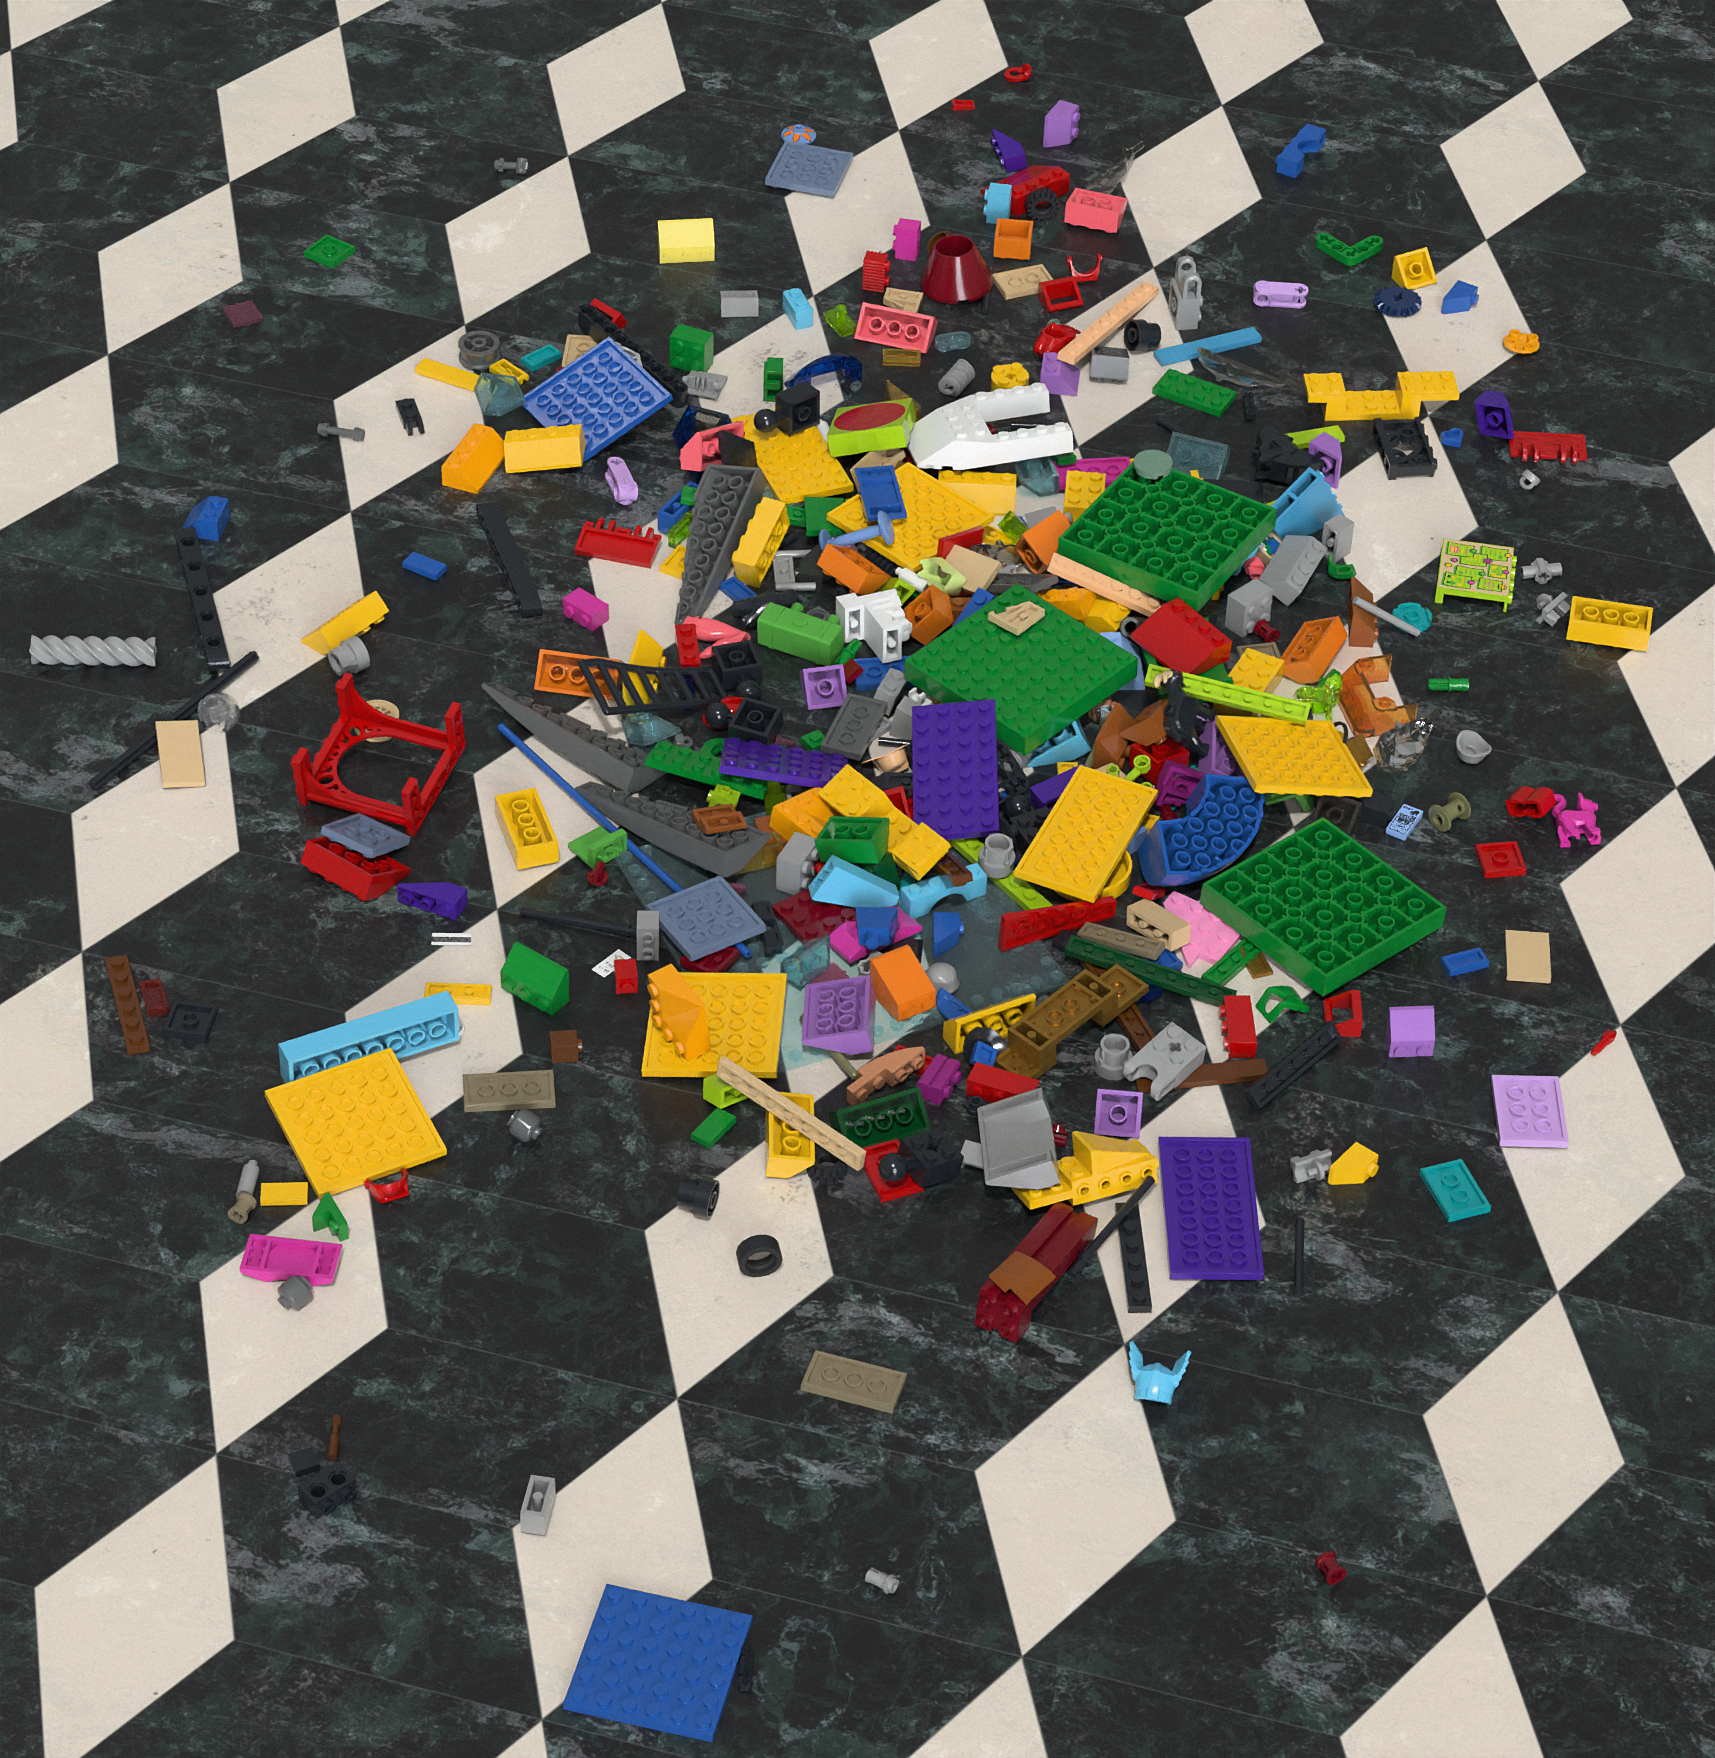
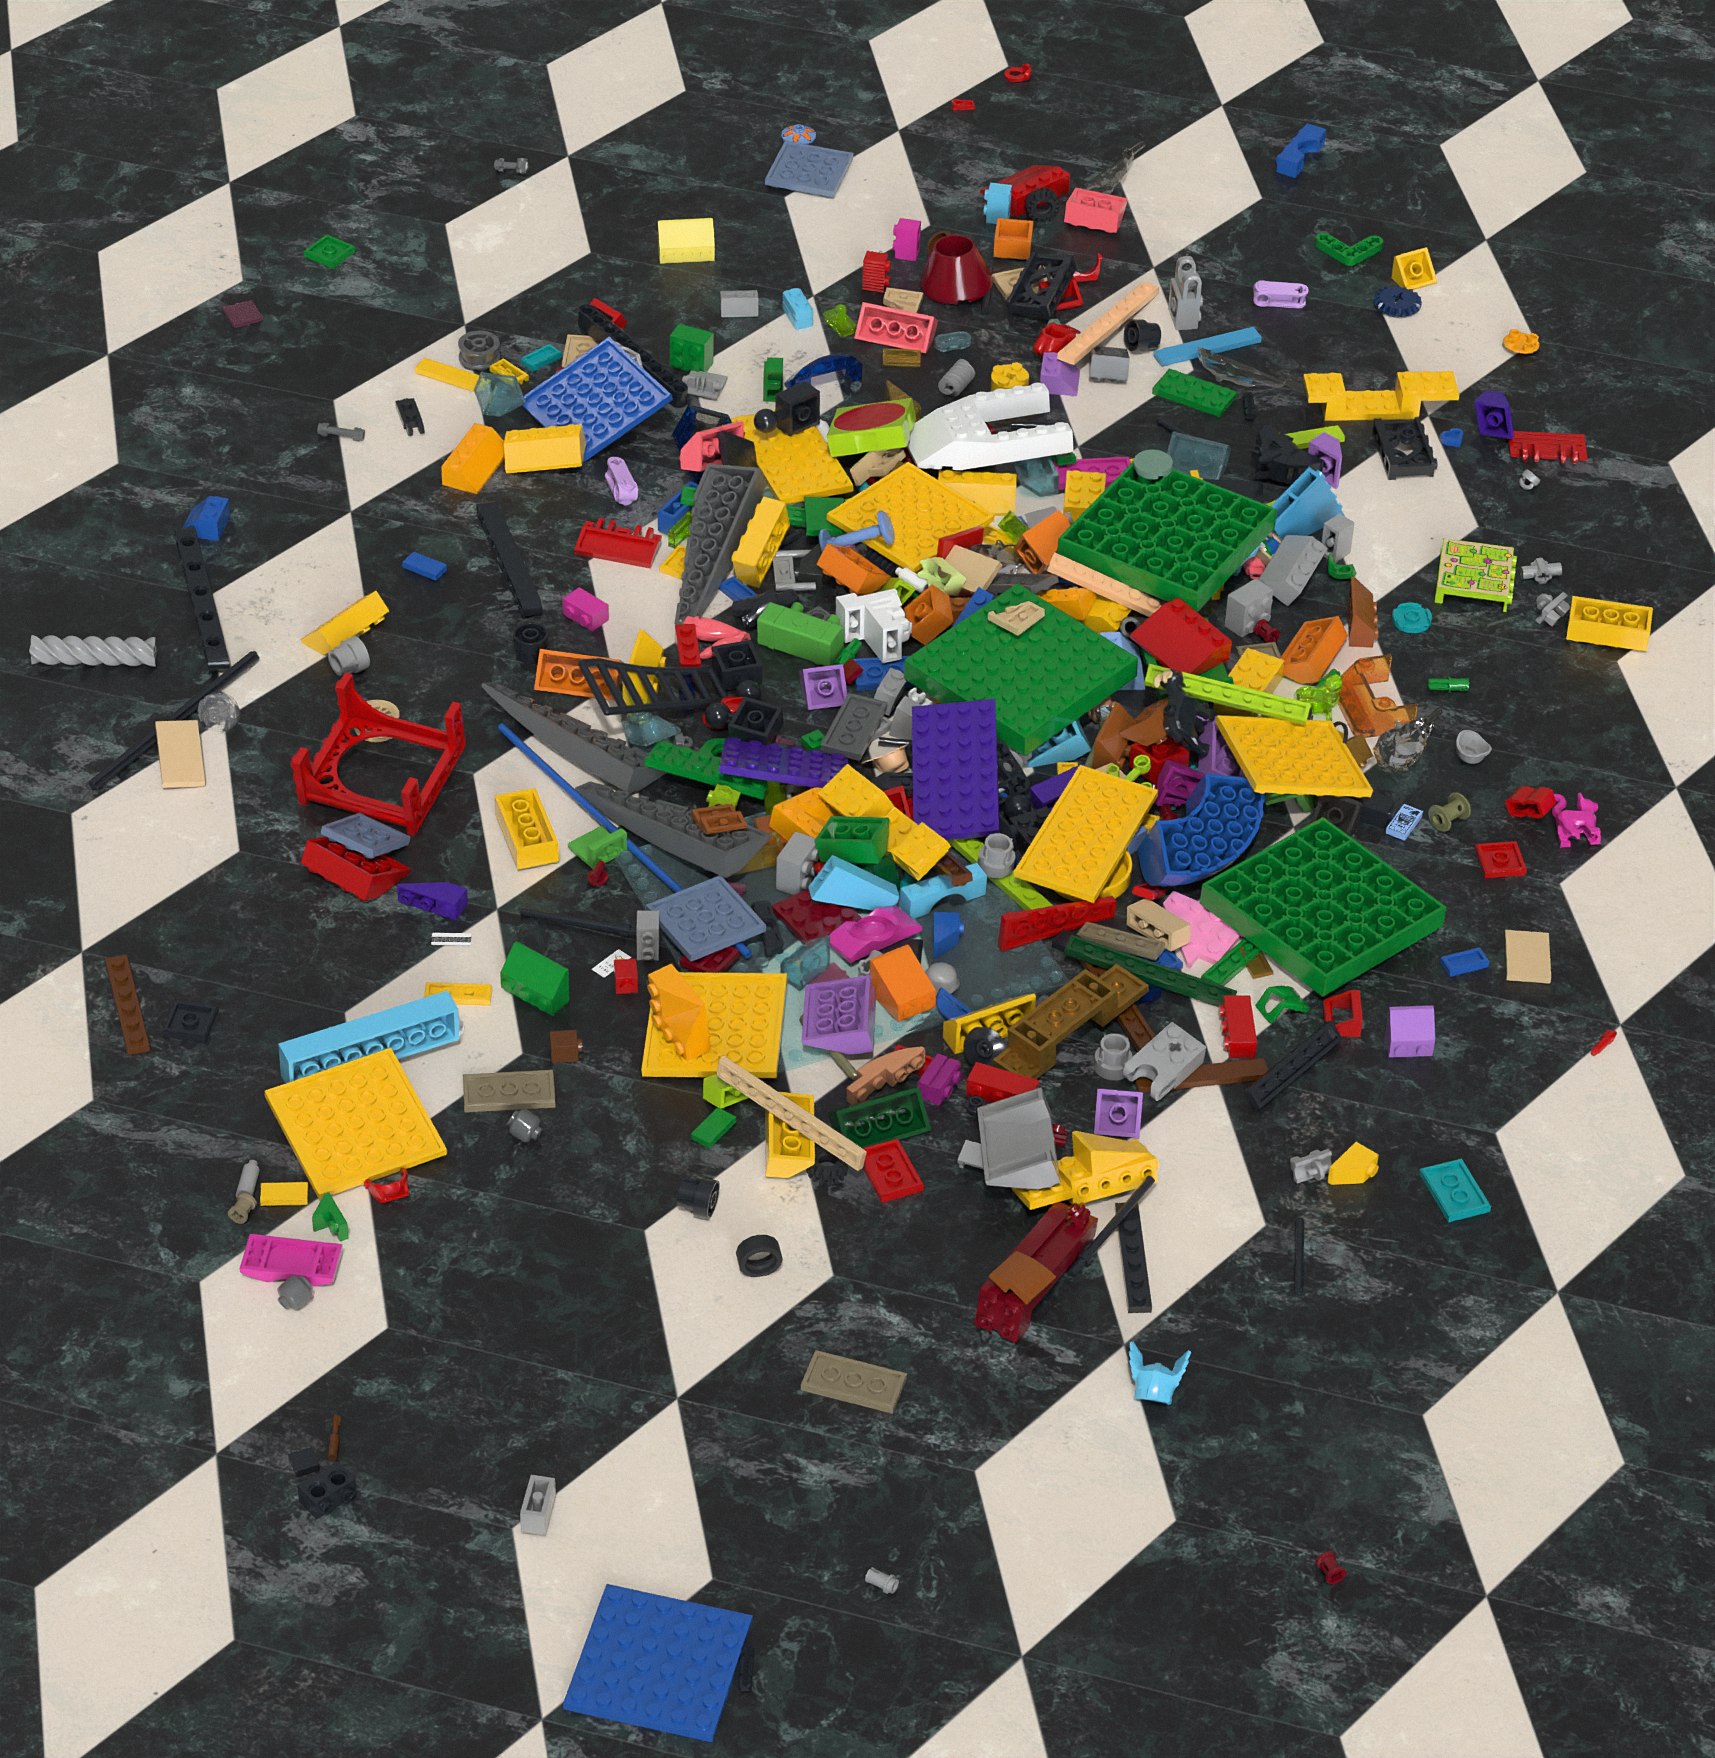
clear red tile [139,978,170,1018] -> none
blue slope [854,465,907,521] -> none
blue torso [856,907,899,950] -> none
black brick [878,1127,964,1188] -> none
blue plate [969,1041,998,1067] -> none
dark purple slope [990,129,1027,173] -> none
medium lavender slope [1043,100,1080,147] -> none
dark purple plate [1158,1137,1264,1280] -> none
light grey bar [1352,596,1420,637] -> none
blue slope [1441,280,1479,315] -> none
lavender plate [1491,1075,1569,1148] -> none
none -> black piece [513,622,548,665]
none -> black fence [1006,252,1077,320]
none -> dark red plate [1066,1202,1091,1229]

